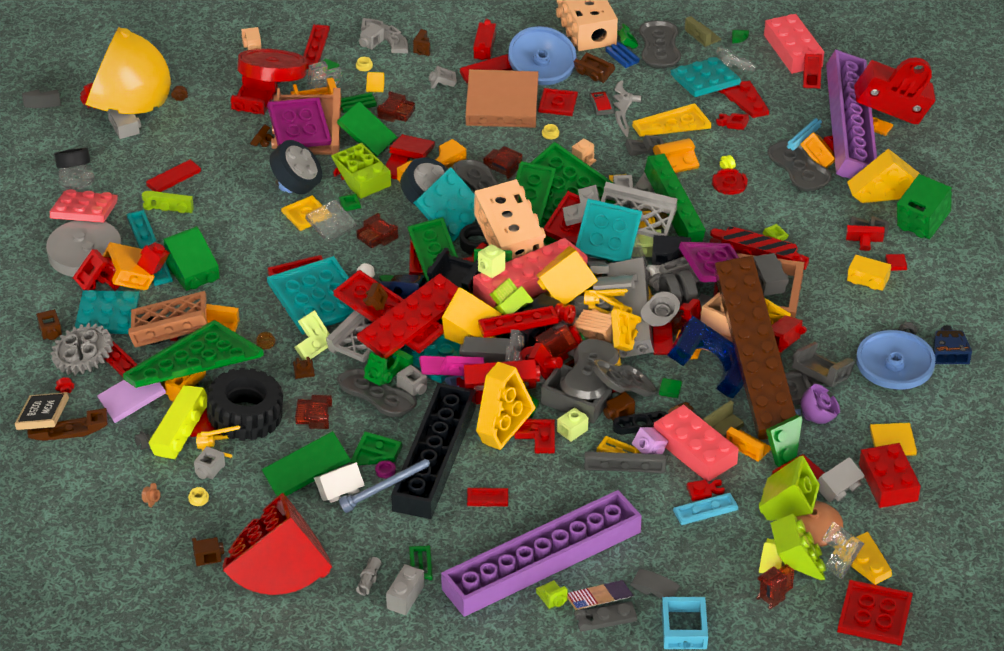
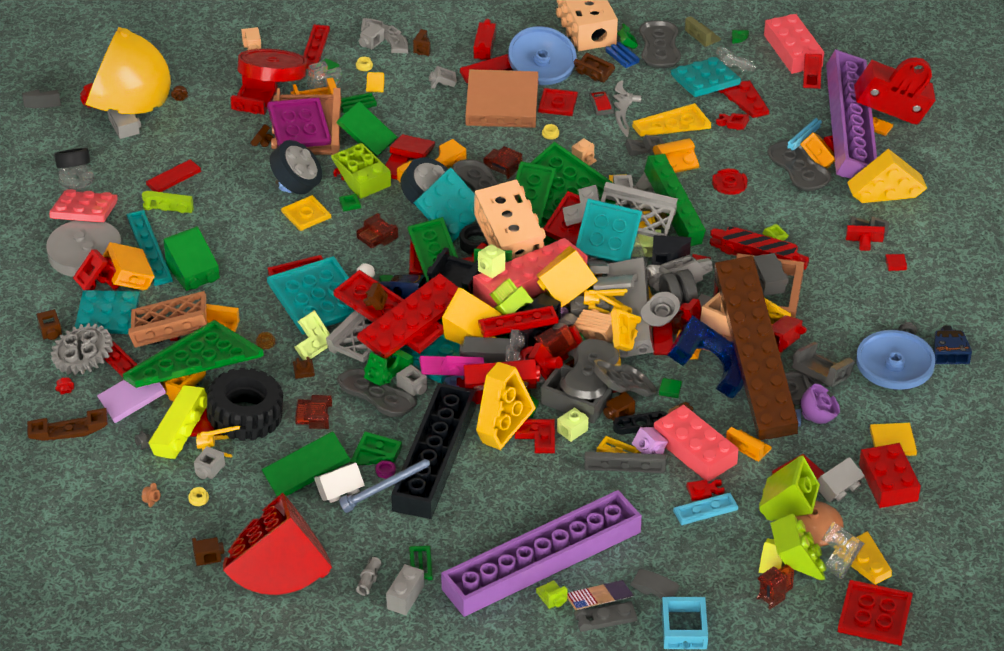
tile [15,392,69,430] -> none
red brick [137,242,170,275] -> none
clear plate [305,199,357,243] -> none
clear red piece [377,91,415,122] -> none
red tile [467,488,508,507] -> none
red wheel [554,303,576,324] -> none
magenta plate [679,242,739,283] -> none
olive panel [702,400,744,438] -> none
neon yellow plate [720,155,736,169] -> none
wing [766,415,802,467] -> none
yellow brick [847,255,891,291] -> none
green container [897,174,952,239] -> none

